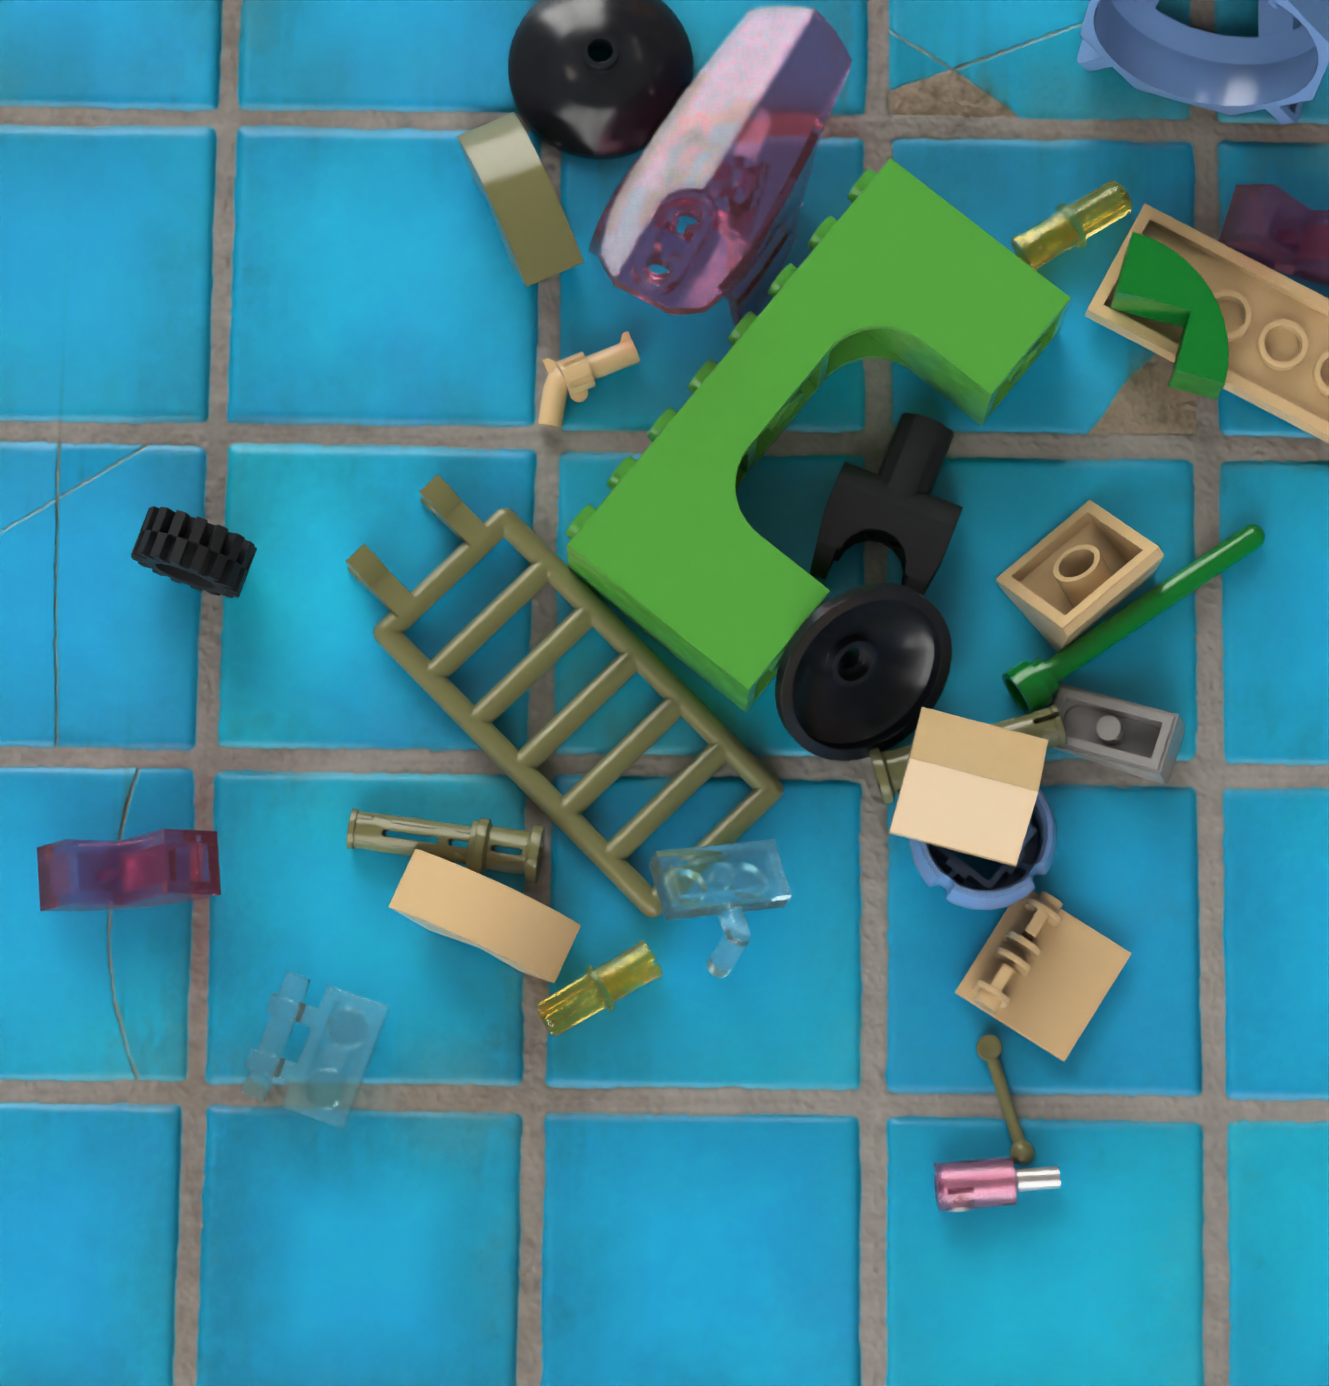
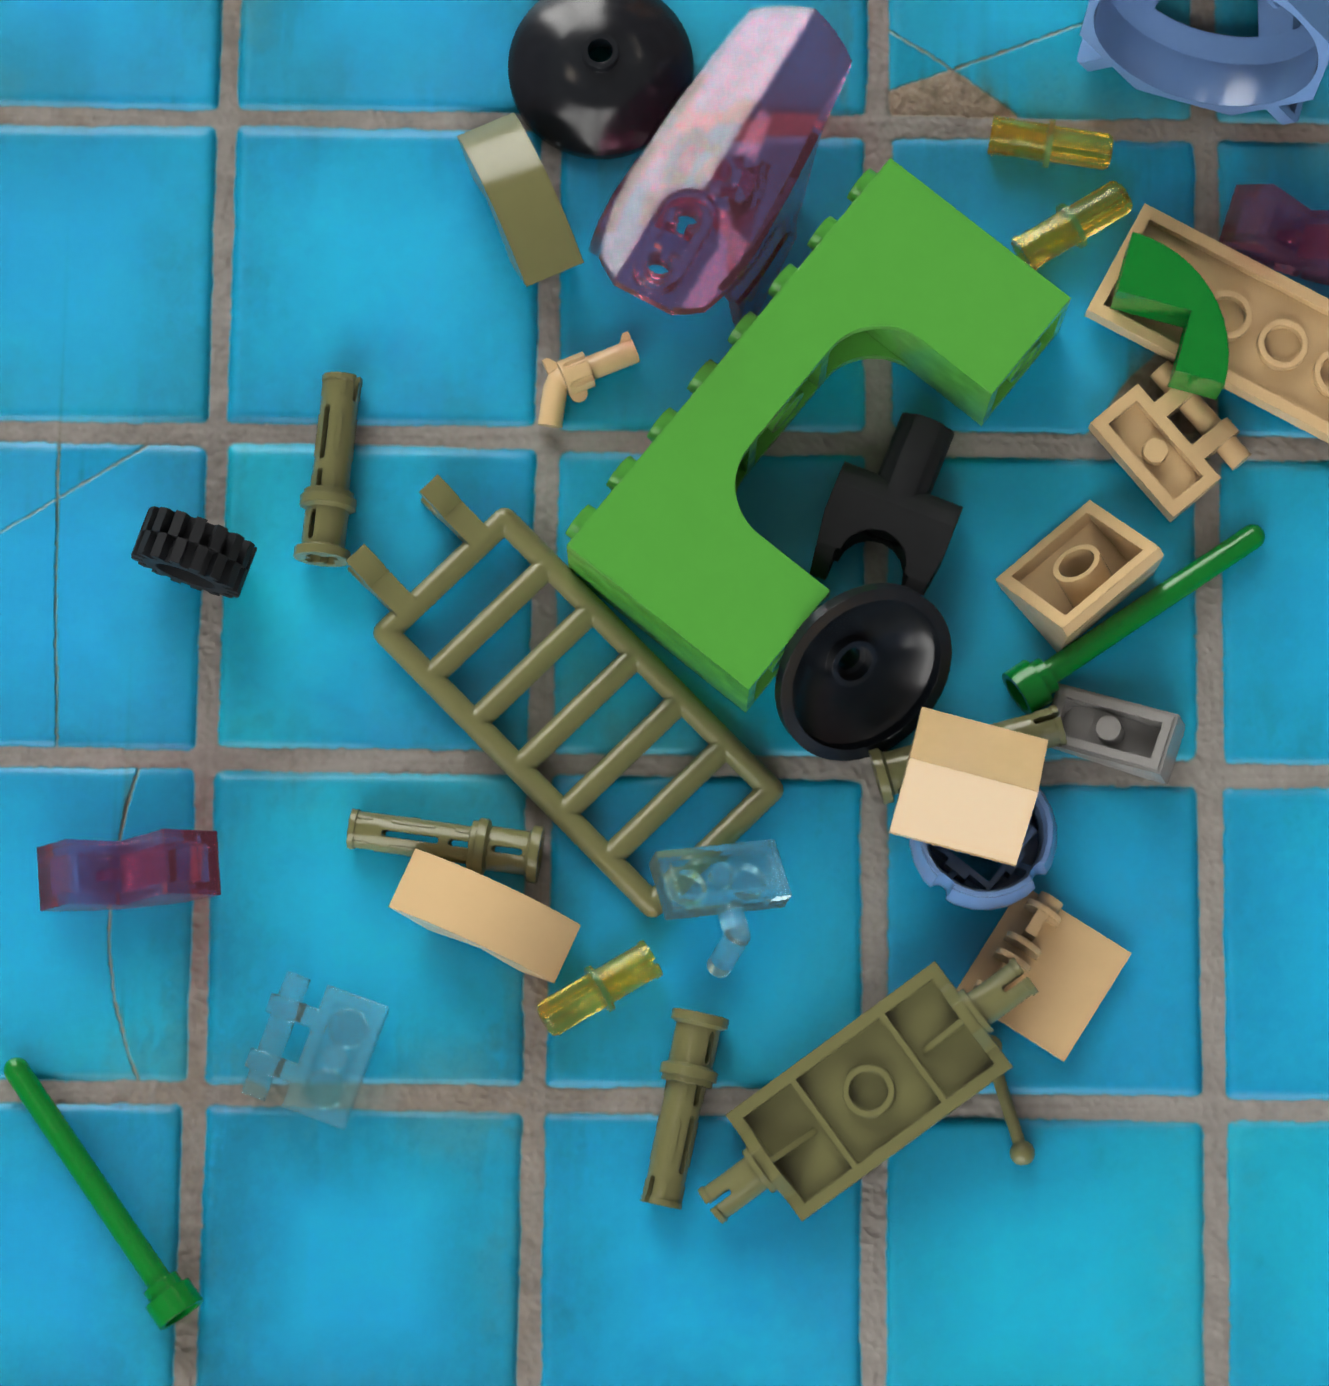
clear pink piece [933,1157,1061,1212] -> none
none -> green piece [4,1057,204,1330]
none -> olive pin [293,372,363,567]
none -> olive pin [640,1008,730,1210]
none -> olive plate [698,958,1039,1224]
none -> clear yellow axle [987,114,1114,170]
none -> tan plate [1088,360,1252,523]

